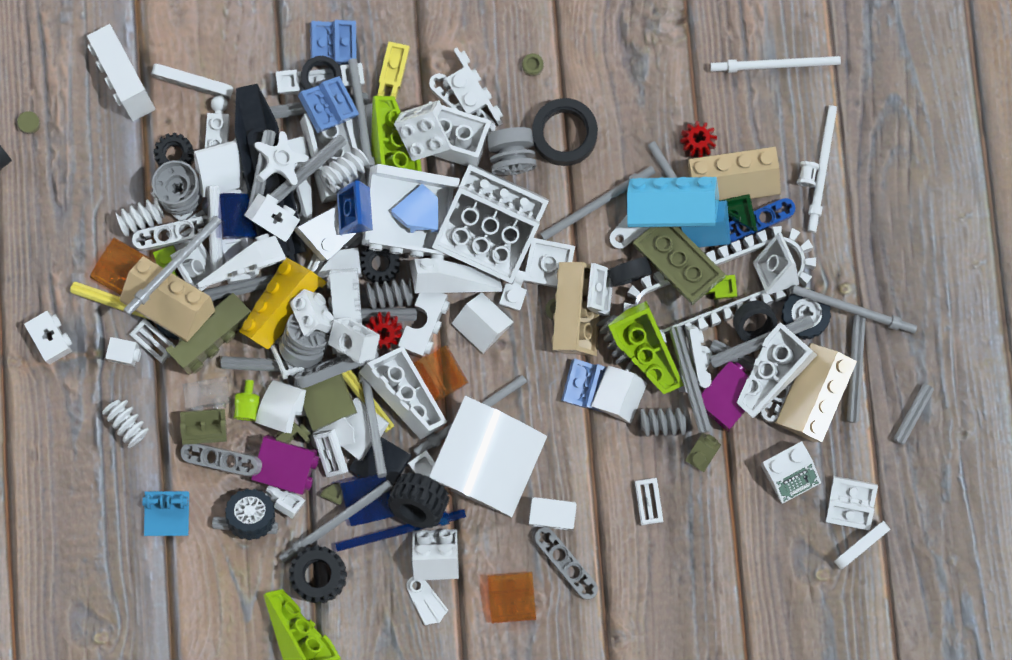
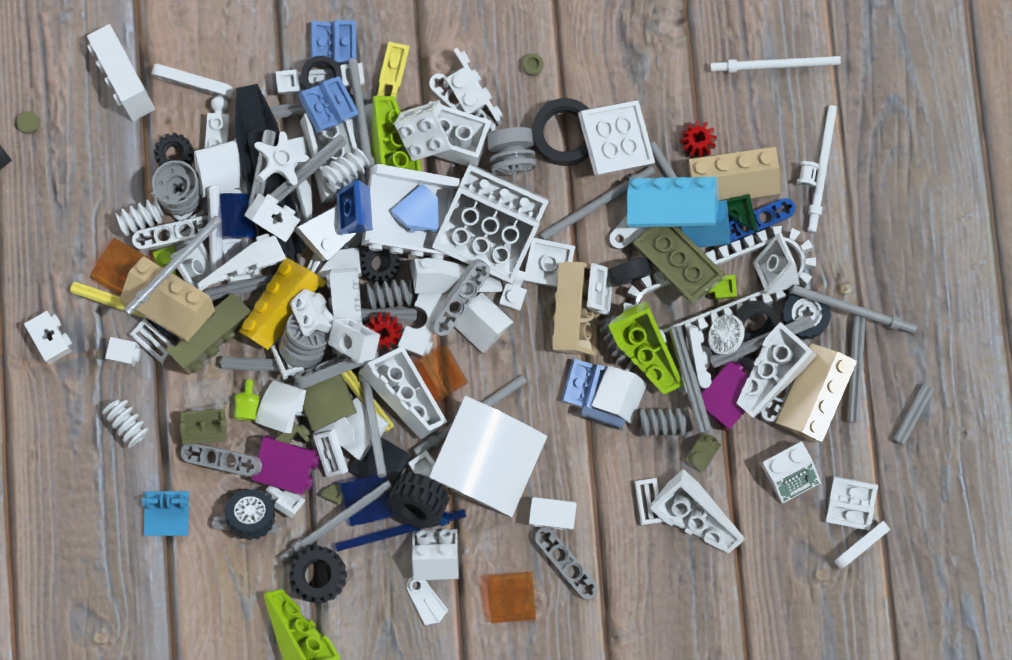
none -> light grey beam [431,259,490,336]
none -> white plate [578,101,655,176]
none -> sand blue tile [581,406,626,430]
none -> white wedge [650,469,745,553]
none -> white wheel [708,314,744,355]

